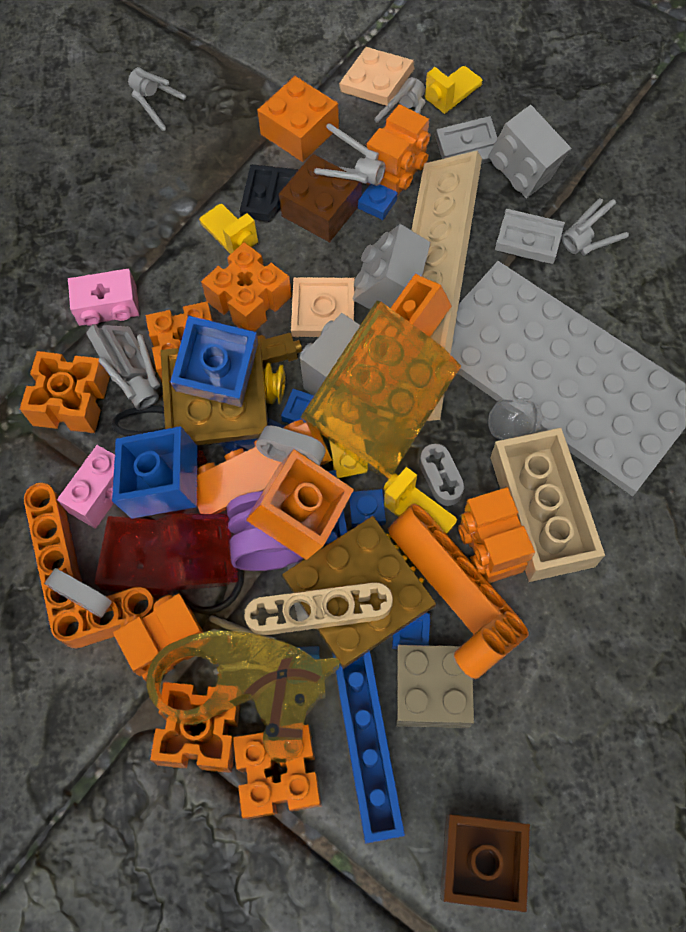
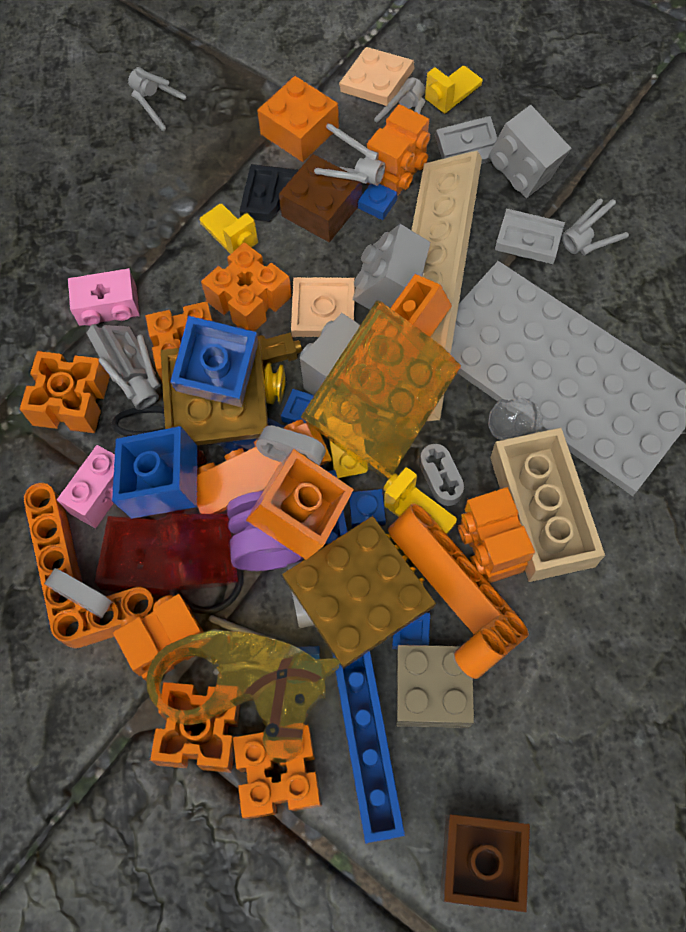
tan beam [244,583,393,635] -> none

